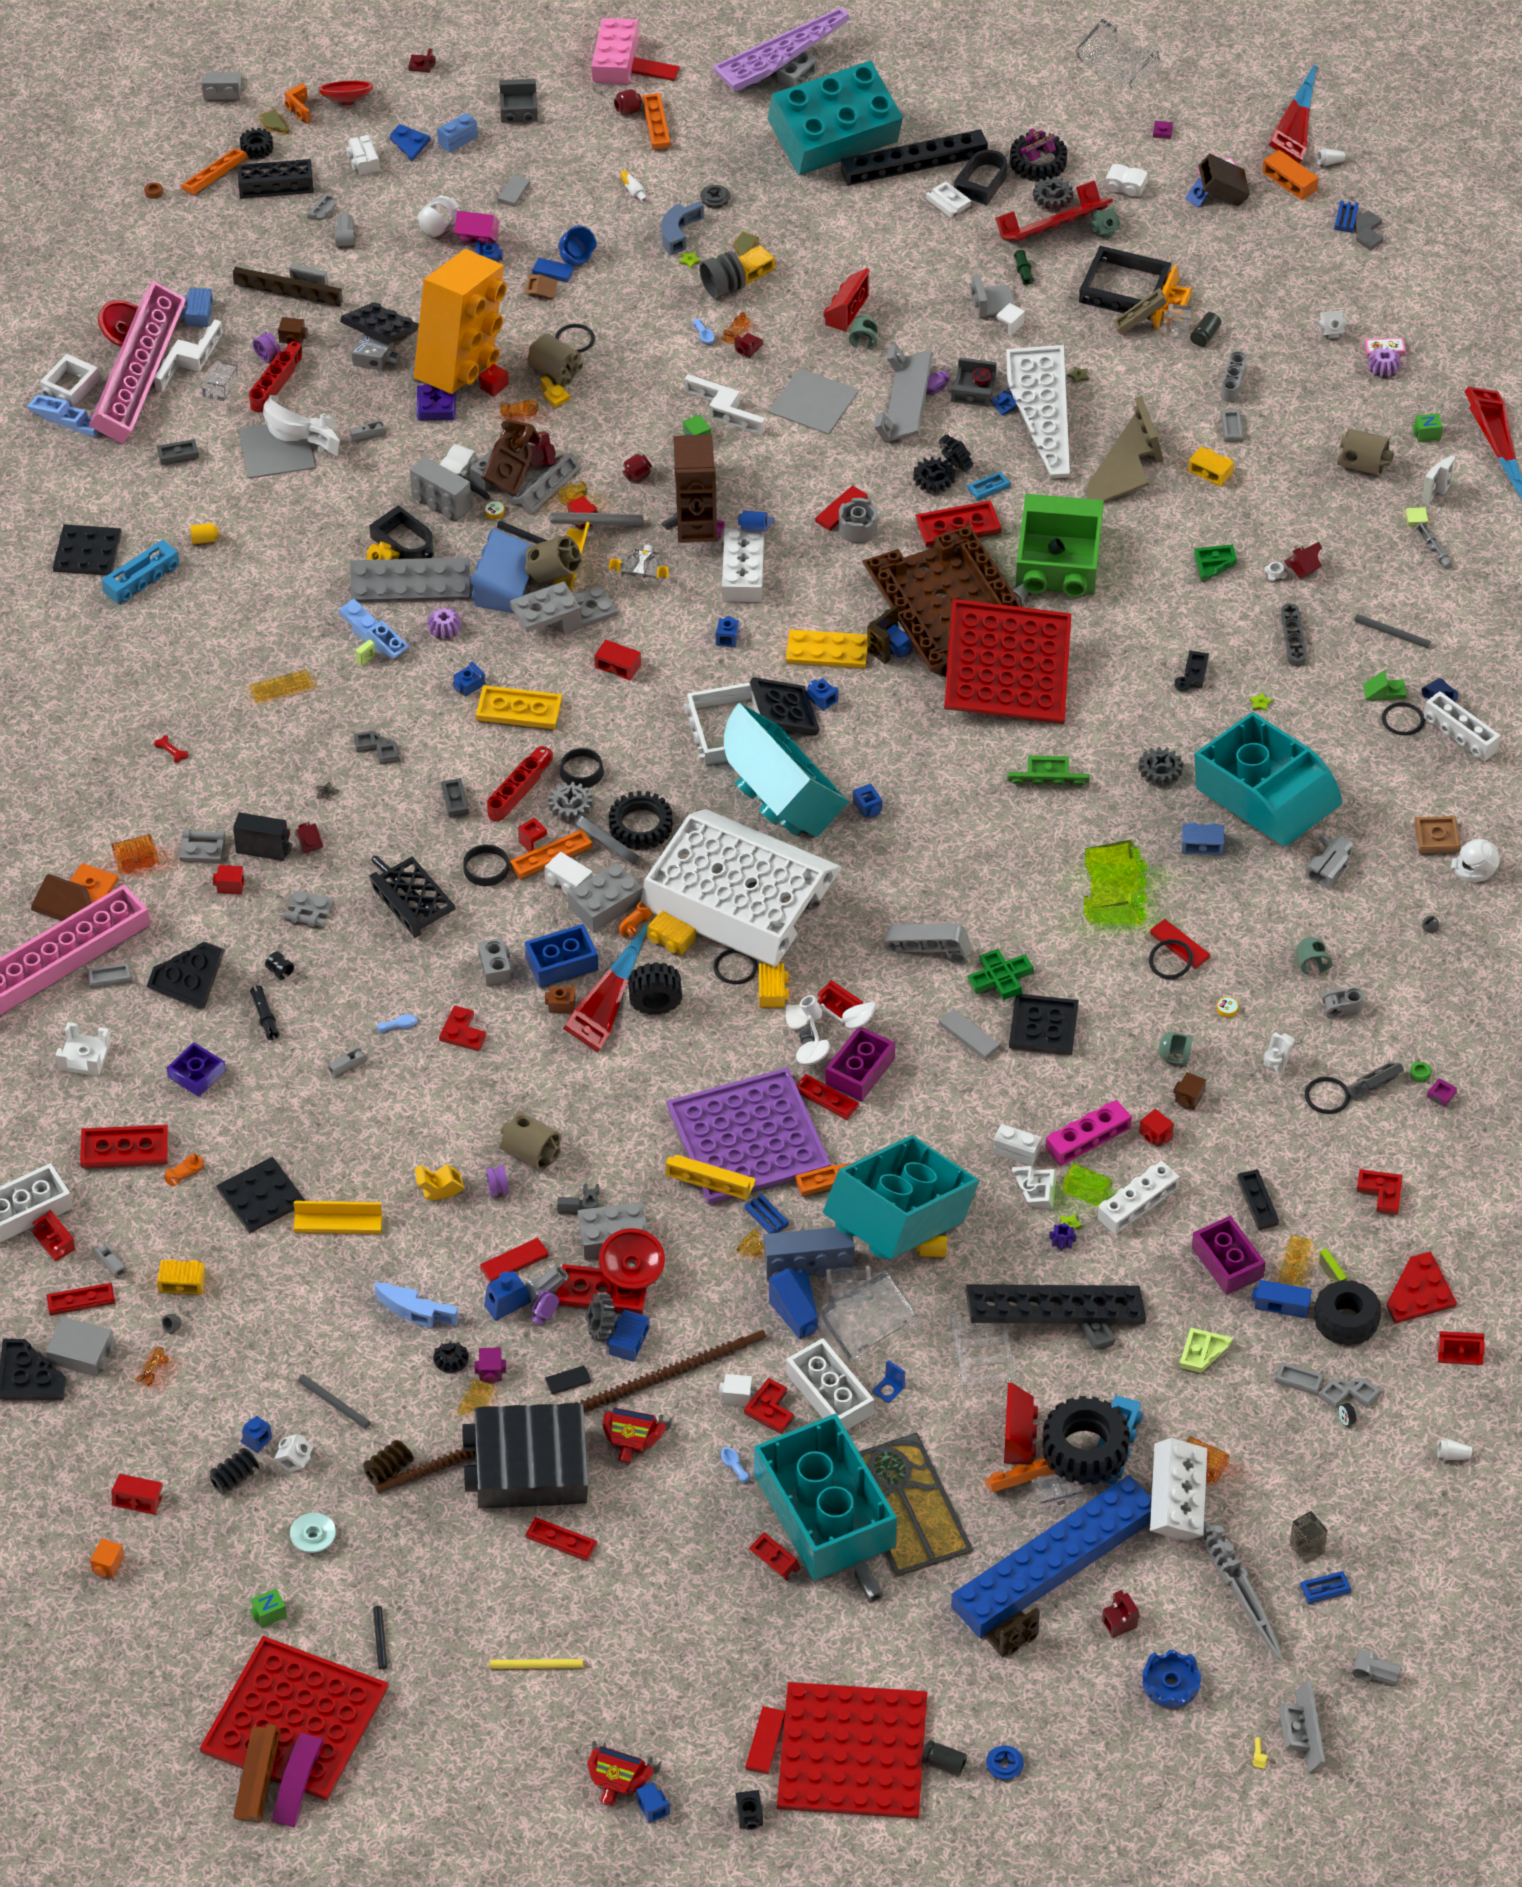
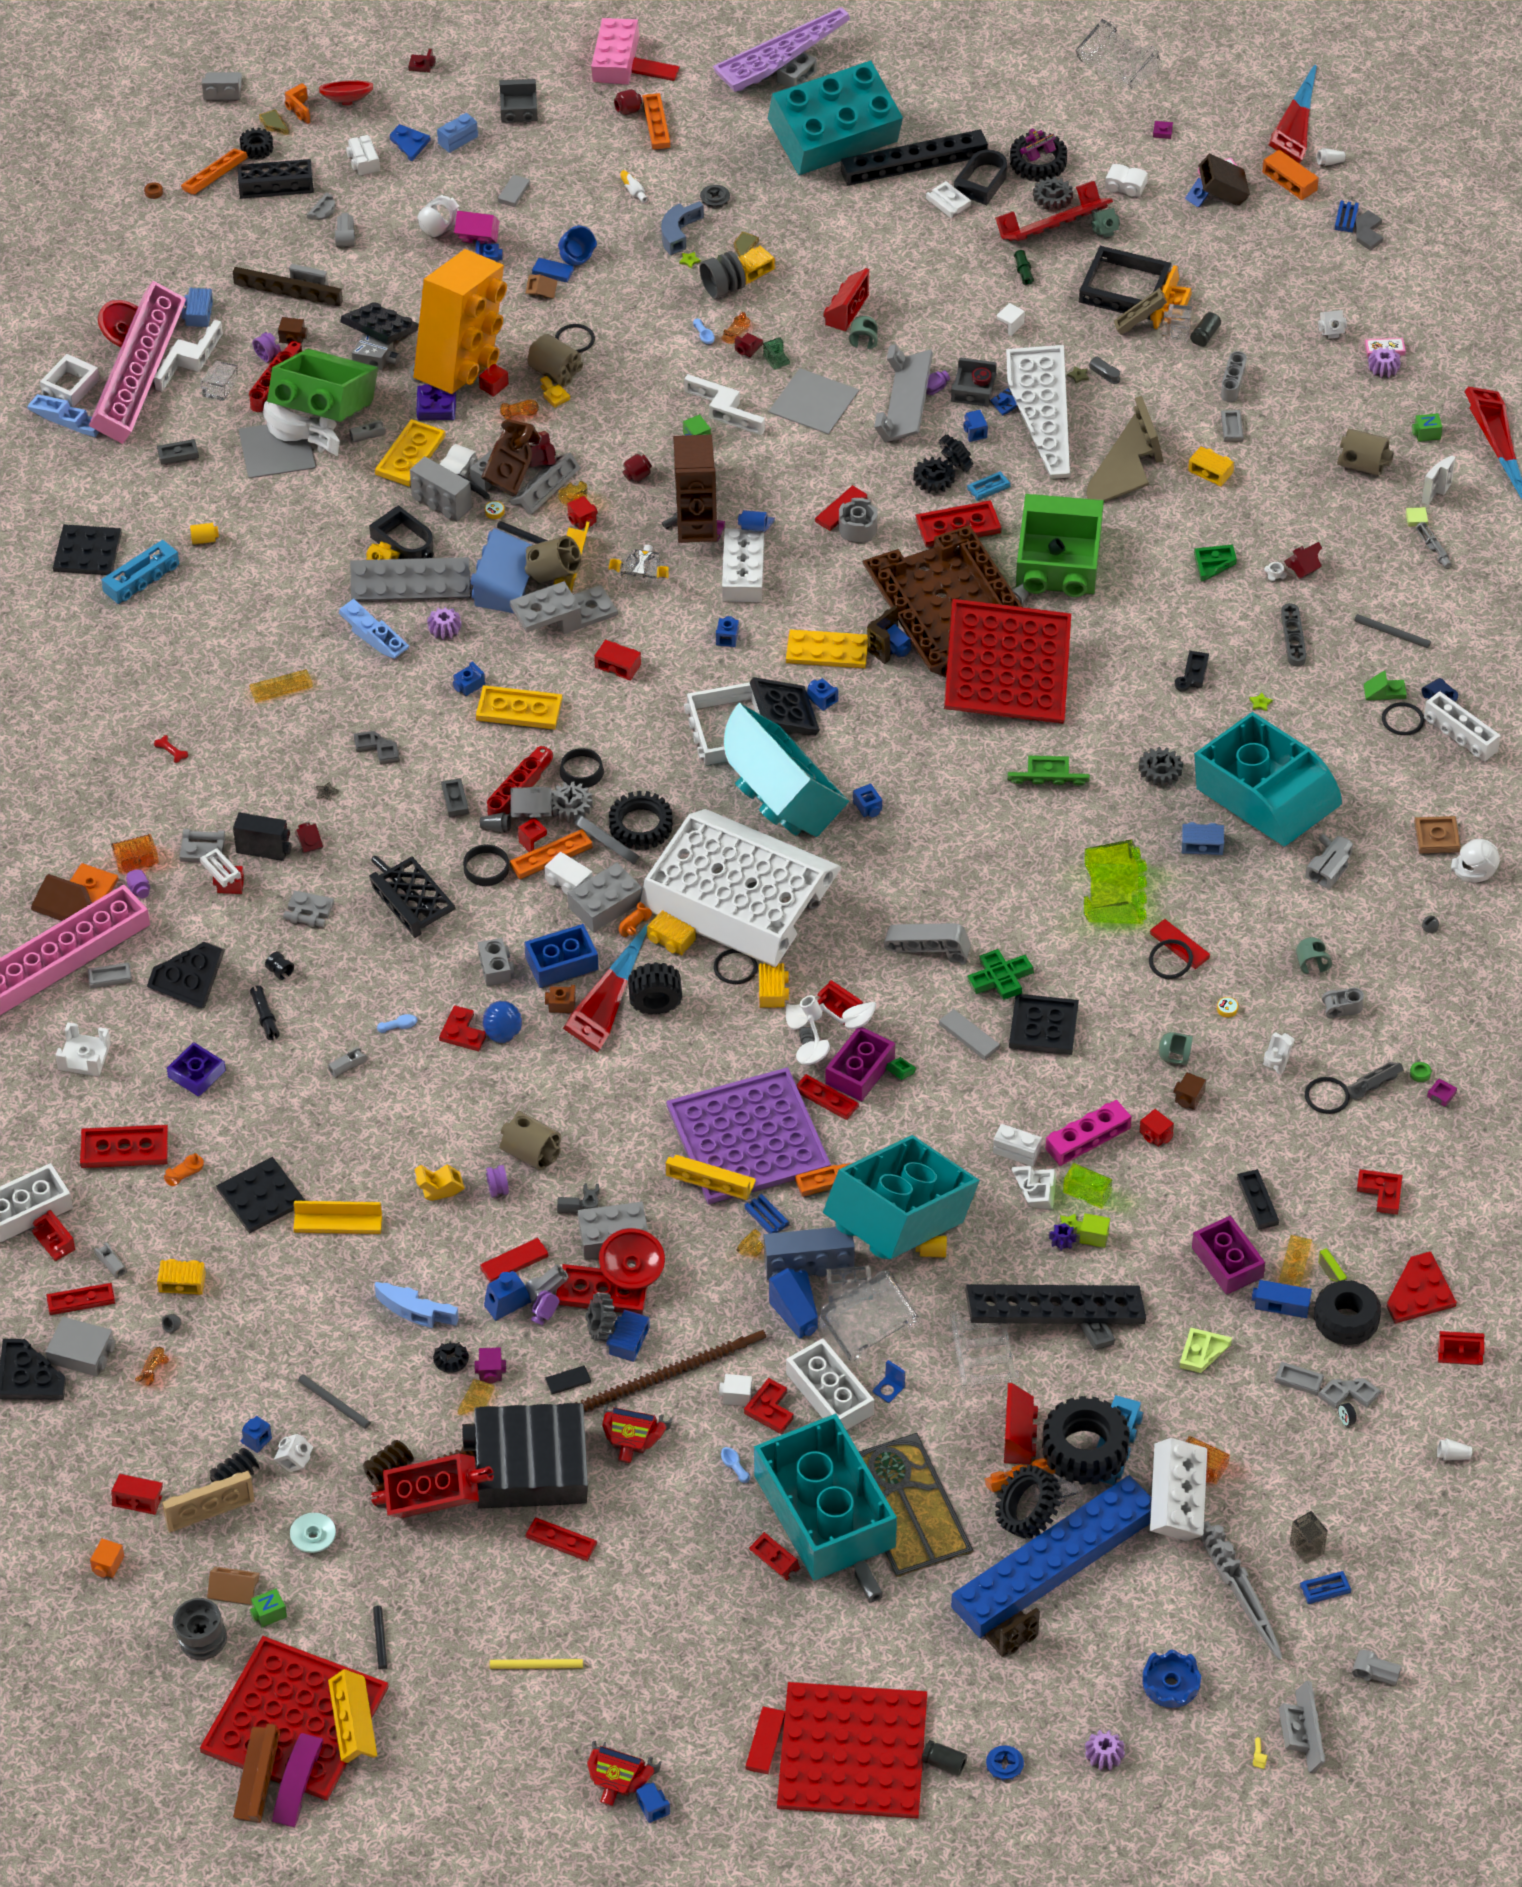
yellowish green tile [355,639,375,666] -> none
light grey axle [549,512,643,526] -> none
black brick [735,1790,763,1830] -> none
light grey bracket [969,274,1015,318] -> none
white brick [1097,1161,1180,1235] -> none
dark red brick [1102,1590,1140,1638] -> none
none -> medium lavender arm [126,870,150,899]
none -> tan plate [162,1471,255,1533]
none -> dark grey wheel [173,1598,227,1660]
none -> white tile [200,848,241,887]
none -> medium nougat panel [207,1566,260,1605]
none -> bright green brick [267,348,378,422]
none -> yellow panel [328,1669,377,1763]
none -> red brick [371,1454,494,1518]
none -> yellow plate [375,419,446,487]
none -> dark grey cone [480,812,511,833]
none -> blue piece [482,1001,522,1043]
none -> light grey brick [511,787,552,817]
none -> clear green panel [763,337,790,370]
none -> green tile [886,1057,916,1080]
none -> blue brick [963,410,988,442]
none -> black tyre [995,1465,1062,1539]
none -> lime brick [1076,1213,1110,1248]
none -> lavender gear [1085,1730,1125,1771]
none -> dark grey bar [1089,356,1120,384]

